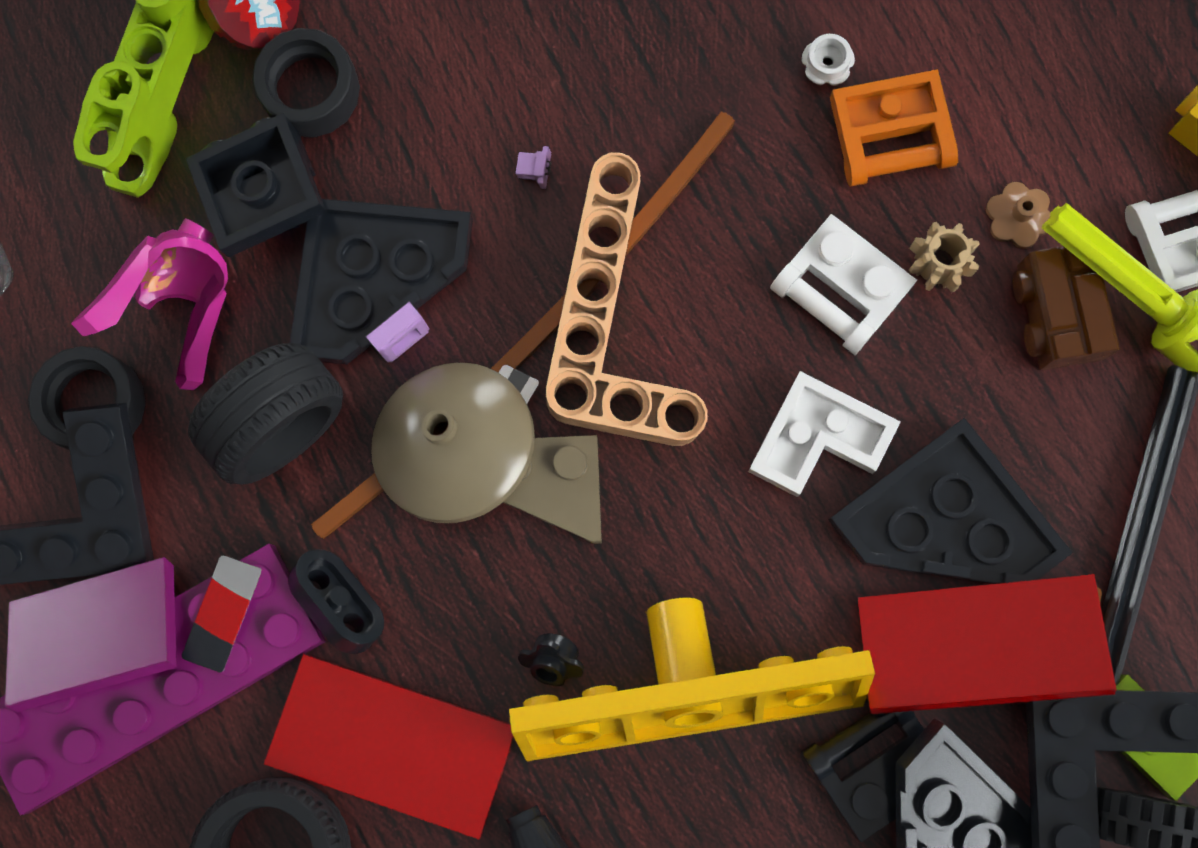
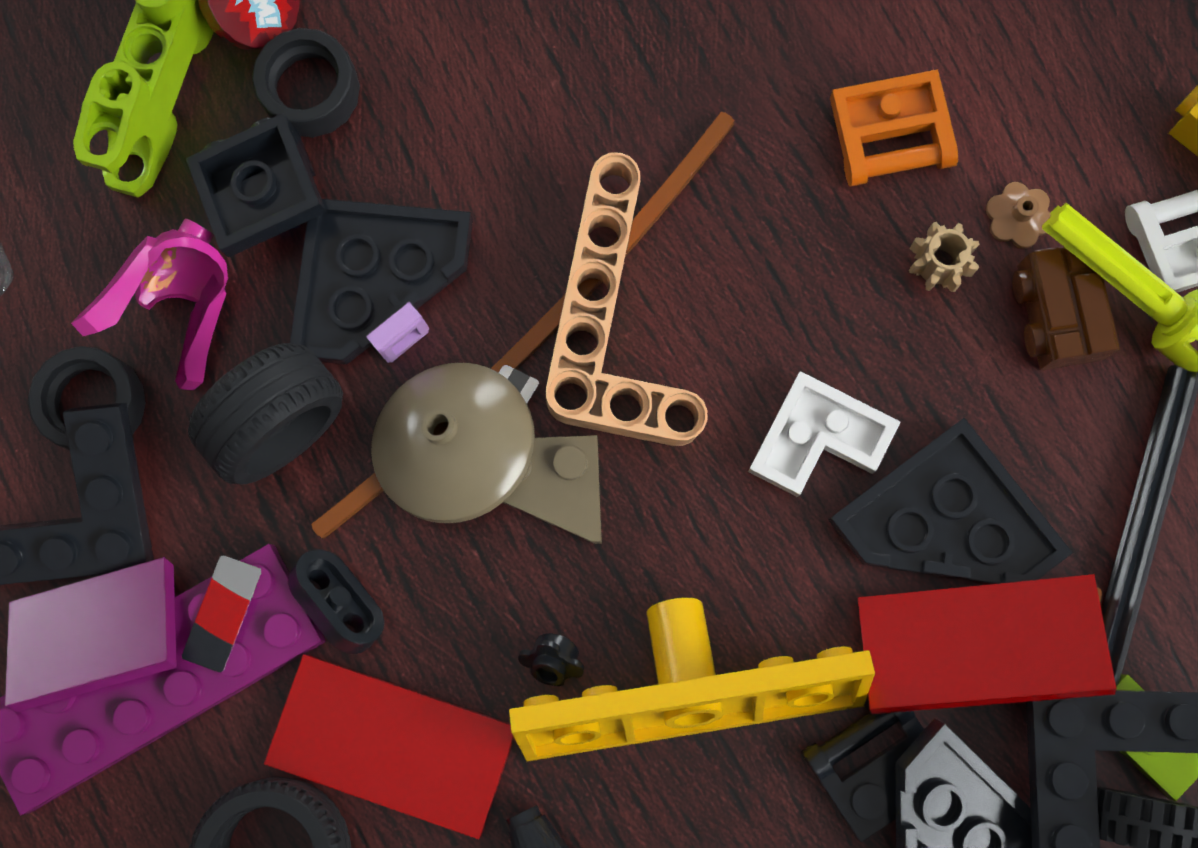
lavender piece [516,146,552,189] -> none
white plate [770,214,917,356] -> none
white plate [802,34,855,86] -> none

